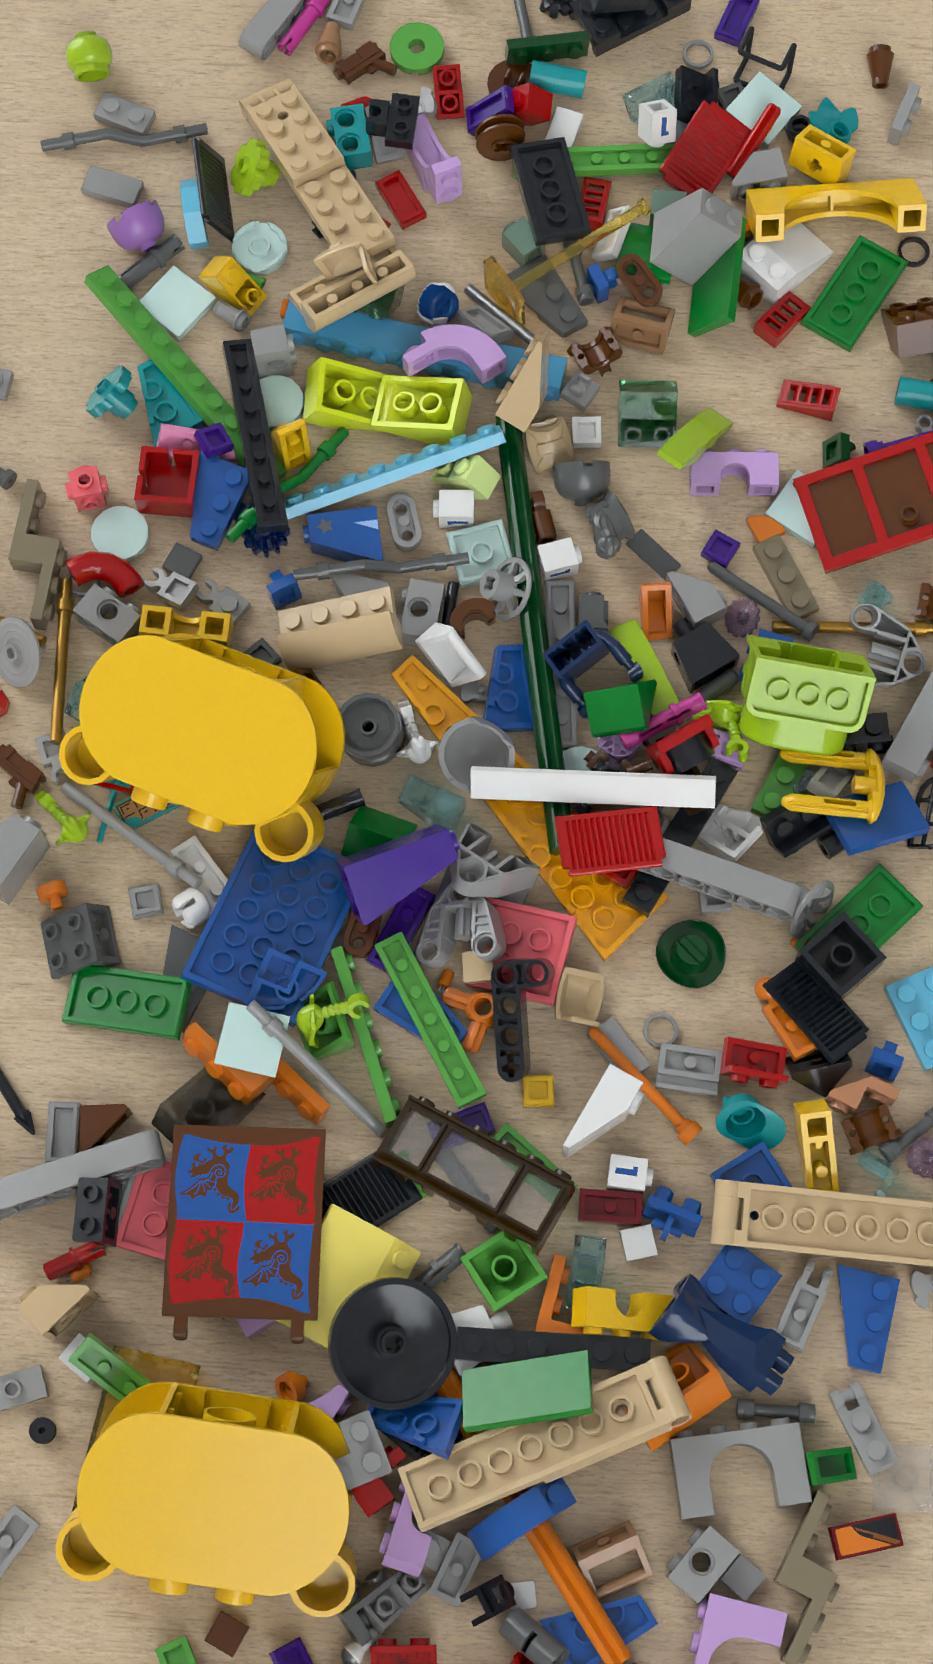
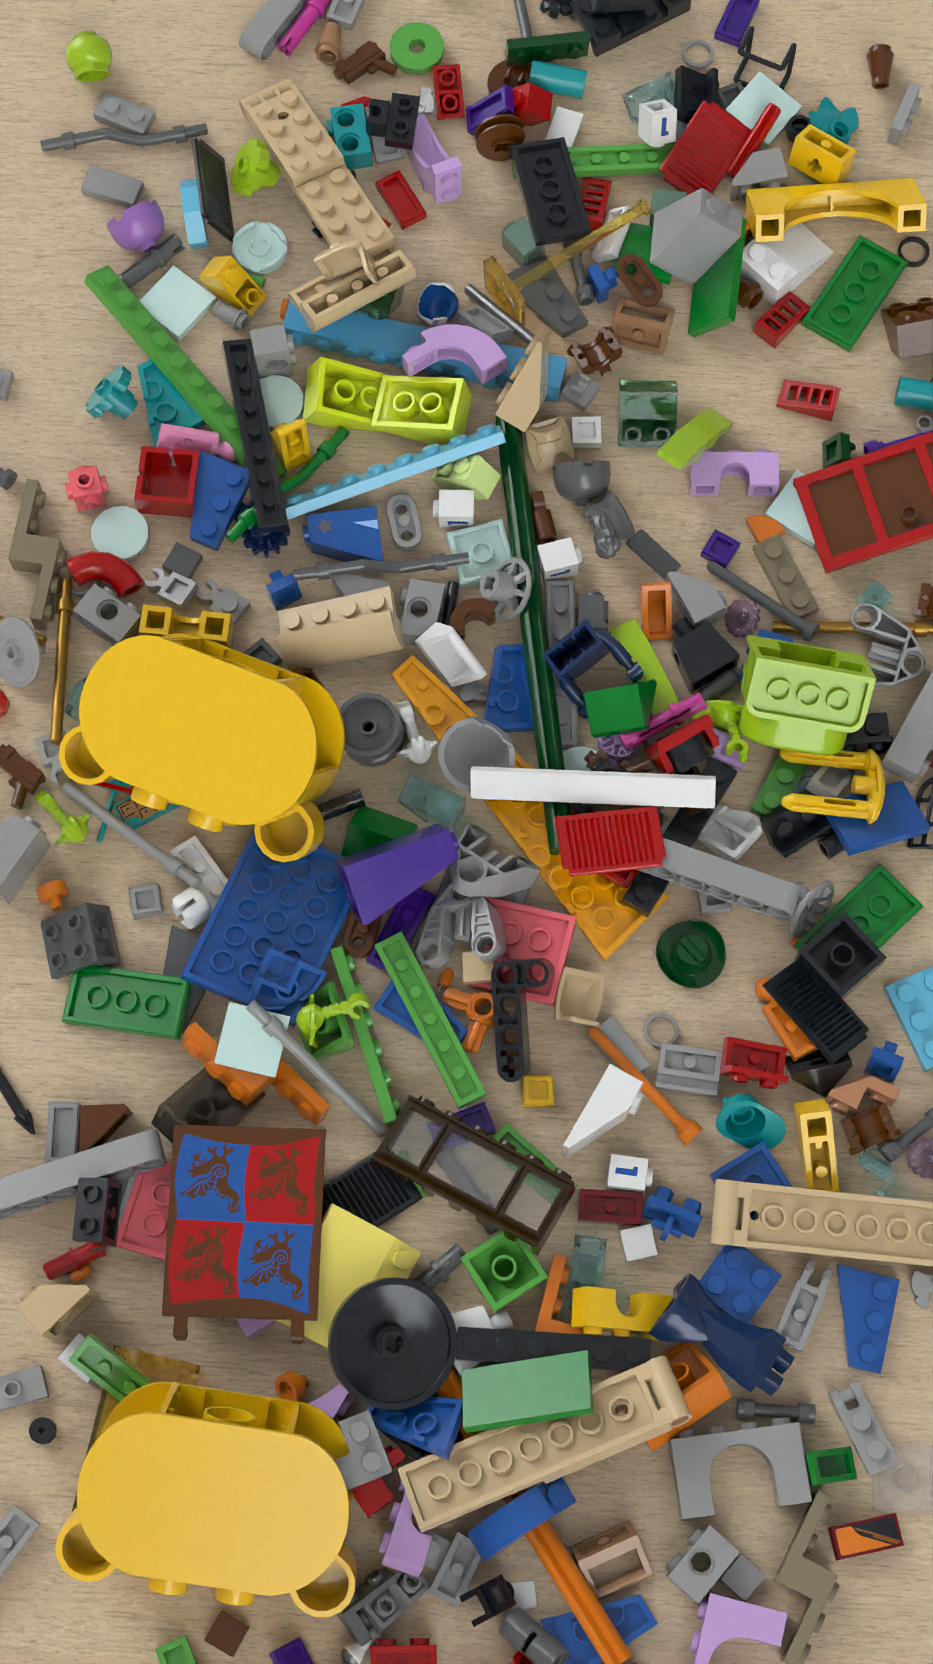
dark purple tile [194,422,234,459] -> none

